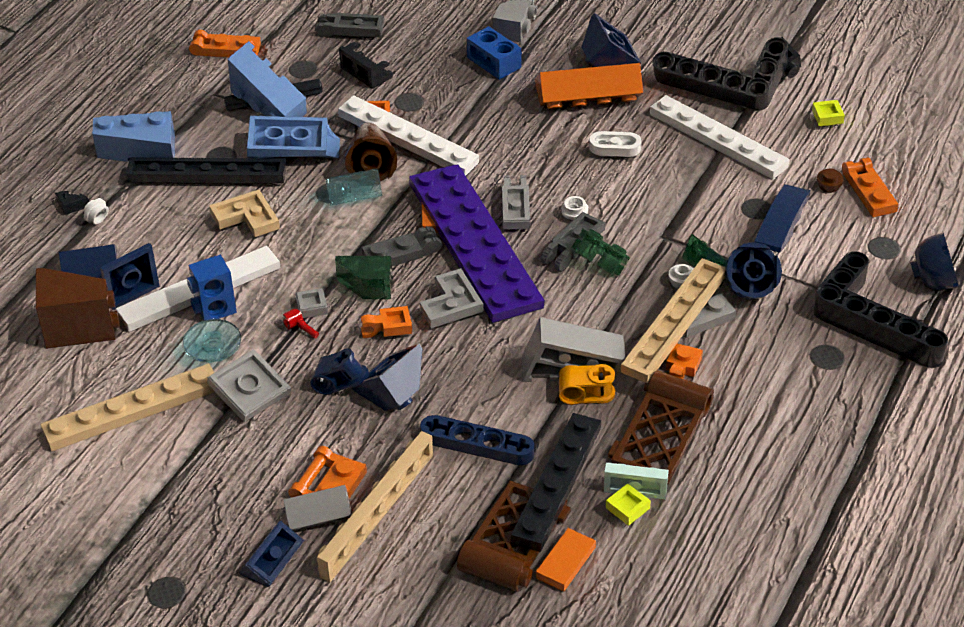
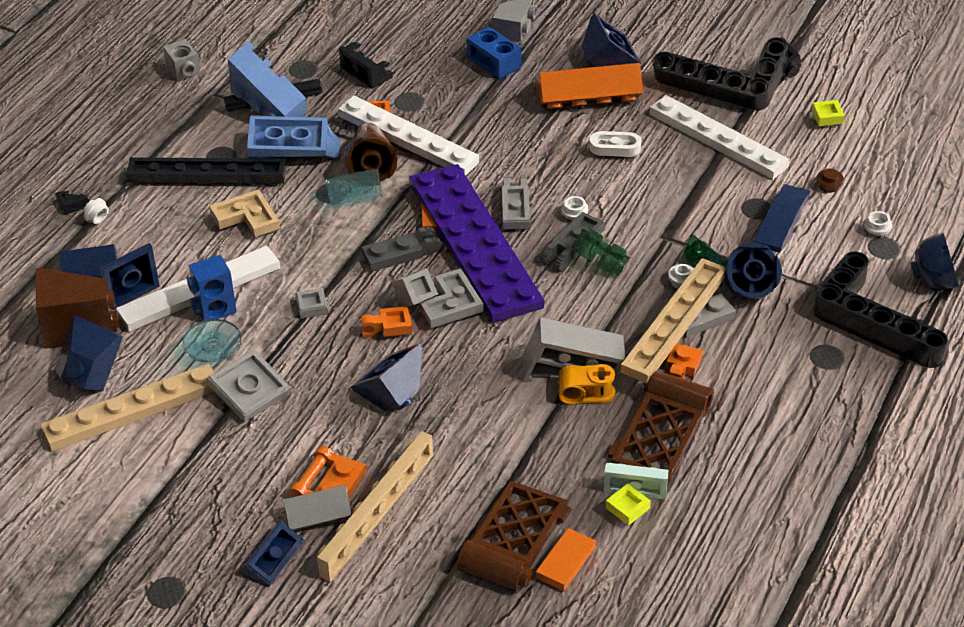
medium blue wedge [92,111,175,162] -> none
orange plate [189,30,261,57] -> none
red hand [283,309,319,339] -> none
dark blue piece [310,348,369,395] -> none
dark grey hinge [314,13,384,38] -> none
clear green slope [335,256,393,299] -> none
dark blue beam [420,415,534,465] -> none
black plate [511,413,602,552] -> none
orange plate [842,157,899,217] -> none
none -> dark blue slope [54,315,123,391]
none -> light grey brick [163,39,200,81]
none -> light grey brick [391,268,438,307]
none -> white plate [864,211,892,236]

